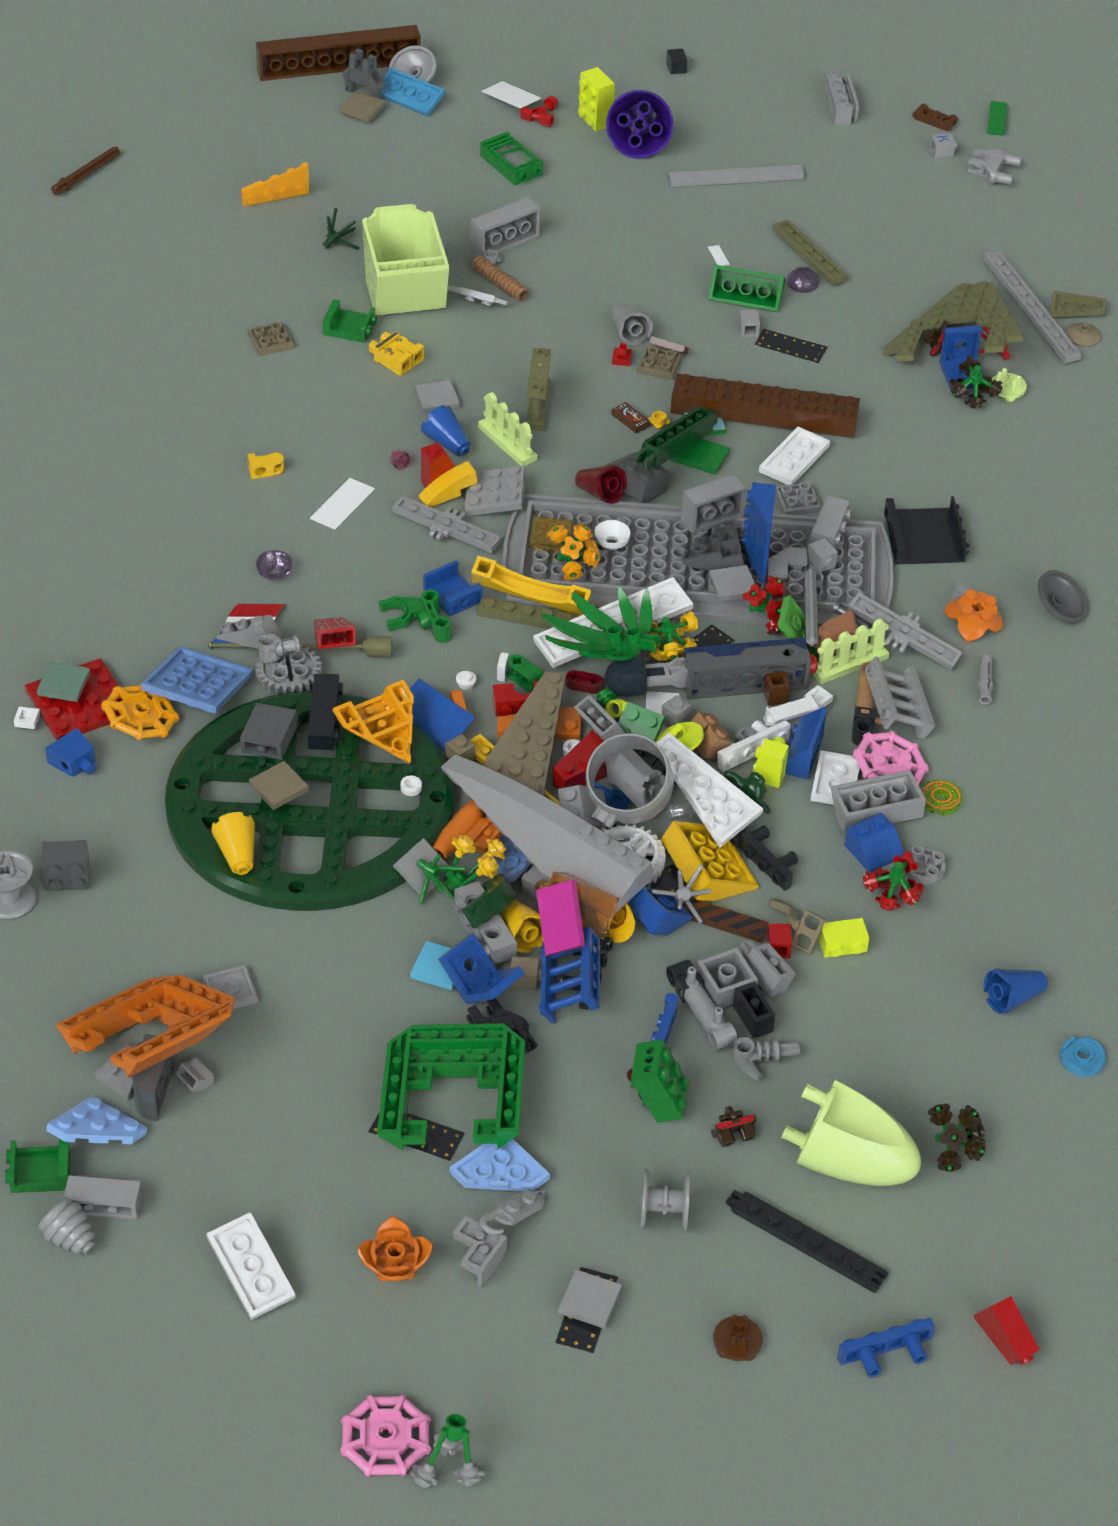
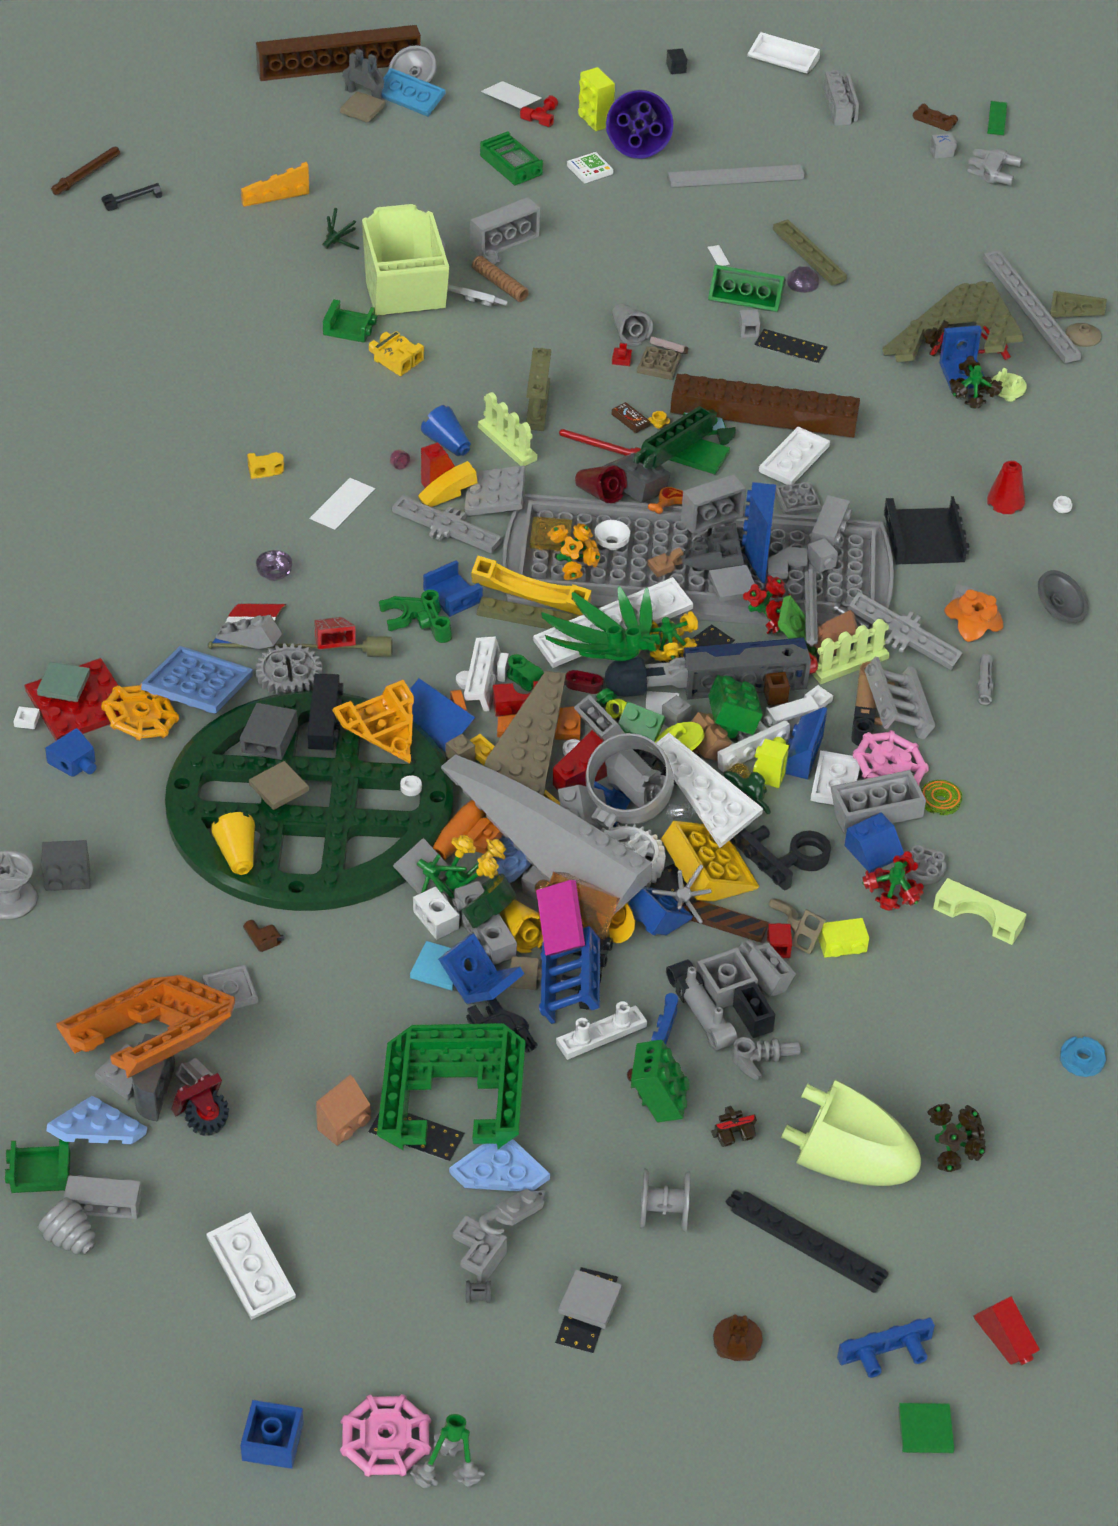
dark tan tile [248,322,294,356] -> none
light grey connector [258,634,300,664] -> none
orange brick [357,1215,433,1282] -> none
light grey tile [415,380,460,413] -> none
blue cone [983,969,1048,1013] -> none
none -> black hinge [101,183,162,211]
none -> plate [171,1073,229,1136]
none -> blue brick [240,1400,304,1469]
none -> reddish brown piece [243,920,284,952]
none -> nougat slope [316,1075,371,1146]
none -> white brick [413,886,460,940]
none -> white fence [464,636,501,711]
none -> dark grey bush [466,1281,491,1303]
none -> white plate [556,1001,647,1060]
none -> red piece [559,429,641,456]
none -> white tile [567,152,613,184]
none -> orange piece [648,487,683,514]
none -> medium nougat plate [648,547,684,577]
none -> green piece [708,675,763,739]
none -> dark green tile [717,427,736,445]
none -> clear yellow plate [729,763,750,778]
none -> white slope [748,32,820,74]
none -> black tyre [789,830,831,871]
none -> green tile [898,1403,954,1453]
none -> yellowish green arch [933,878,1026,945]
none -> red cone [987,460,1025,514]
none -> white plate [1053,496,1072,513]

